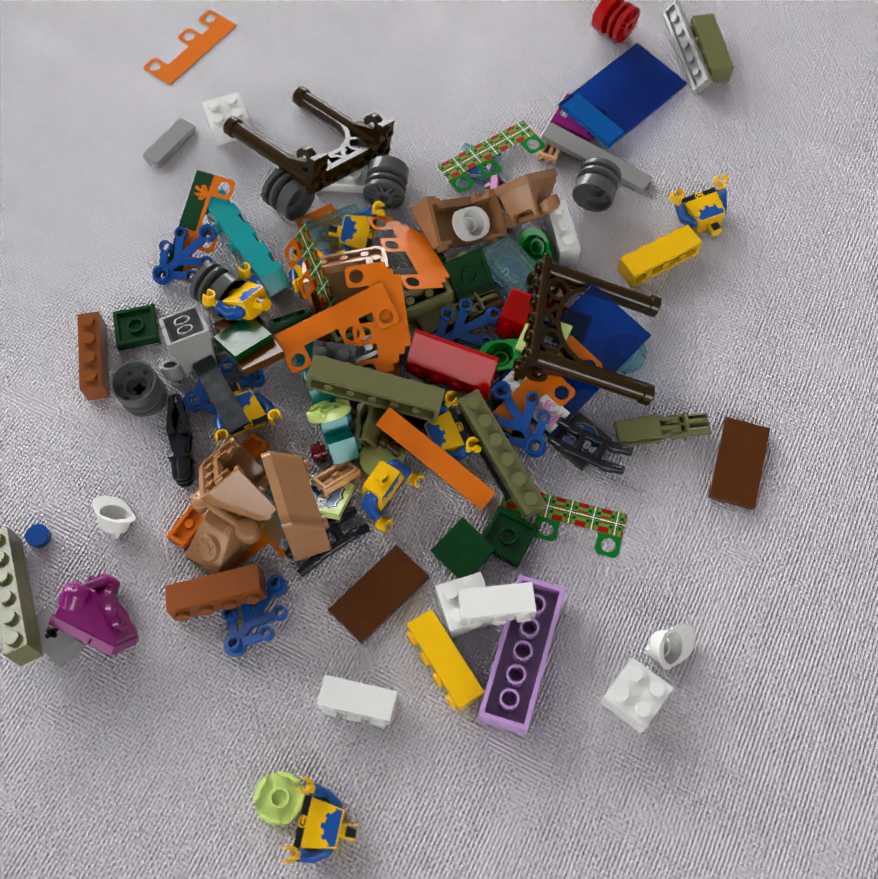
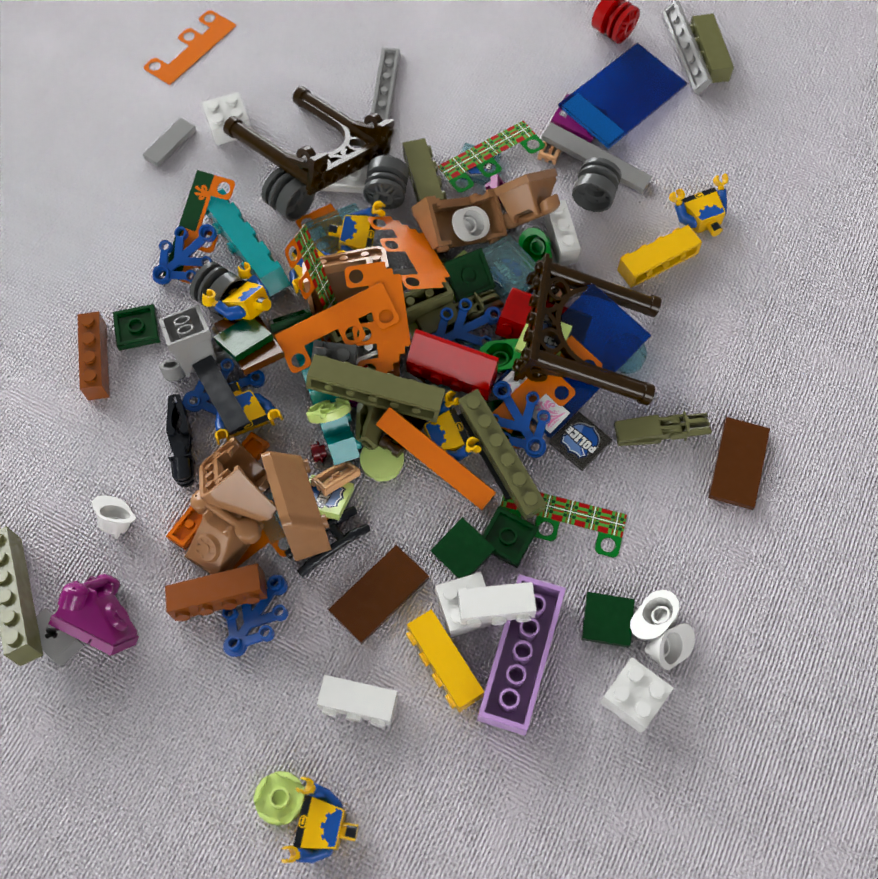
blue tile [25,524,51,548] -> none
dark grey wheel [110,360,167,417] -> none
torso [362,459,425,533] -> none
black piece [548,417,633,475] -> none
none -> light grey tile [369,48,400,125]
none -> olive brick [402,138,447,203]
none -> dark green tile [581,592,635,648]
none -> white piece [630,590,679,640]

